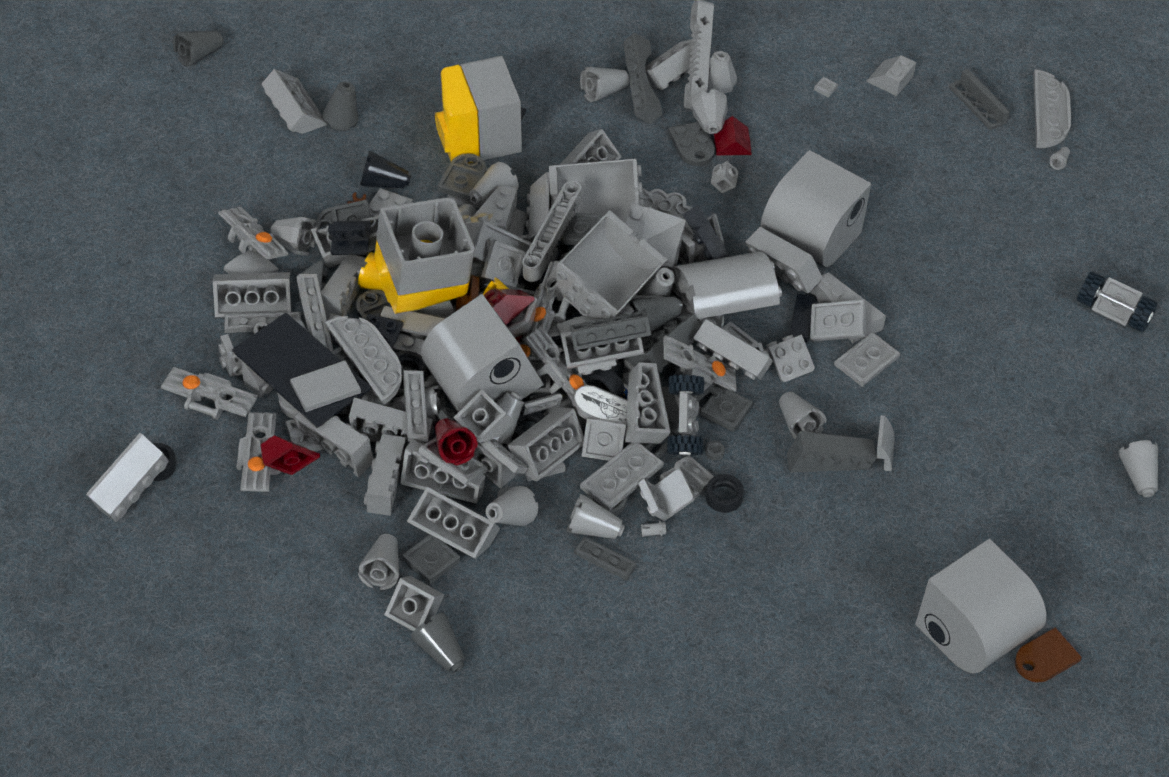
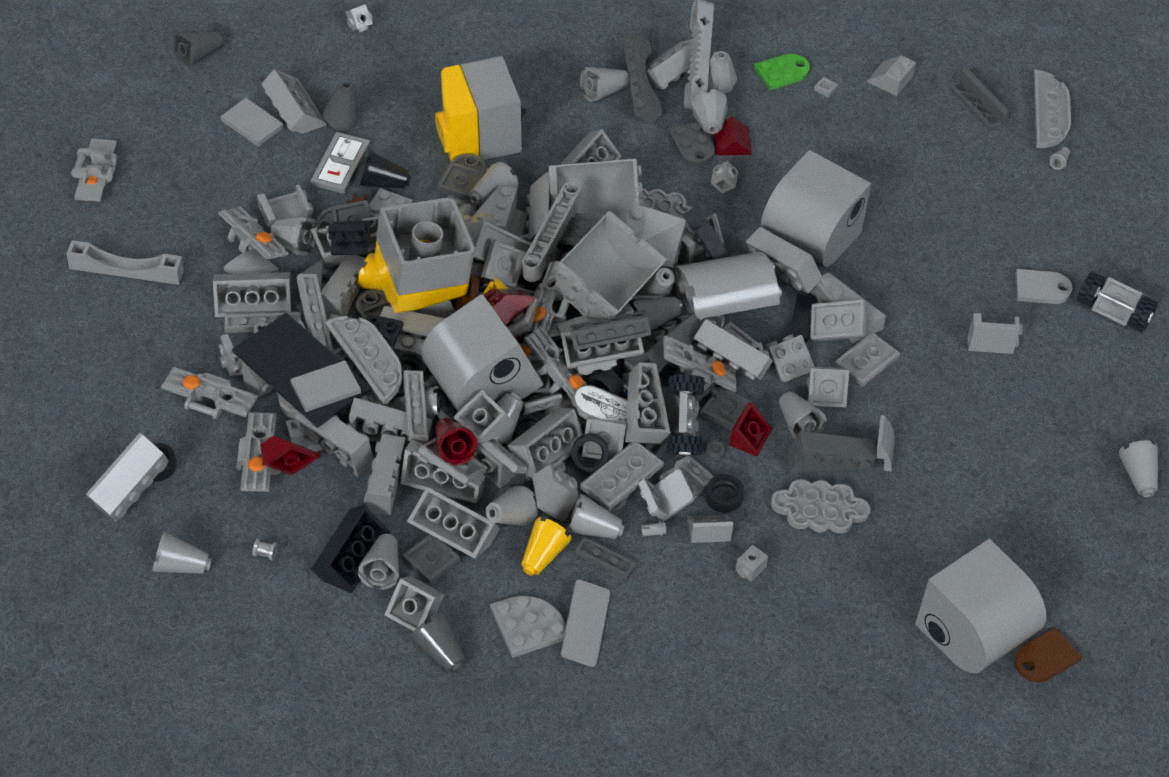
none -> light grey arch [66,240,184,285]
none -> light grey piece [71,139,117,202]
none -> light grey cone [152,531,212,574]
none -> light grey tile [220,98,284,147]
none -> light grey bush [252,539,278,561]
none -> light grey panel [257,185,314,232]
none -> tile [311,132,370,194]
none -> black slope [311,505,390,593]
none -> light grey brick [345,4,373,32]
none -> light grey plate [490,596,566,658]
none -> yellow cone [521,517,572,576]
none -> light grey slope [532,464,578,522]
none -> light grey piece [561,579,610,667]
none -> black tyre [572,433,609,472]
none -> light grey slope [688,515,733,543]
none -> dark red slope [729,401,773,456]
none -> light grey brick [735,545,768,582]
none -> bright green plate [754,54,810,90]
none -> light grey plate [771,479,871,534]
none -> light grey bracket [806,367,849,408]
none -> light grey panel [967,313,1023,354]
none -> light grey tile [1015,269,1072,304]

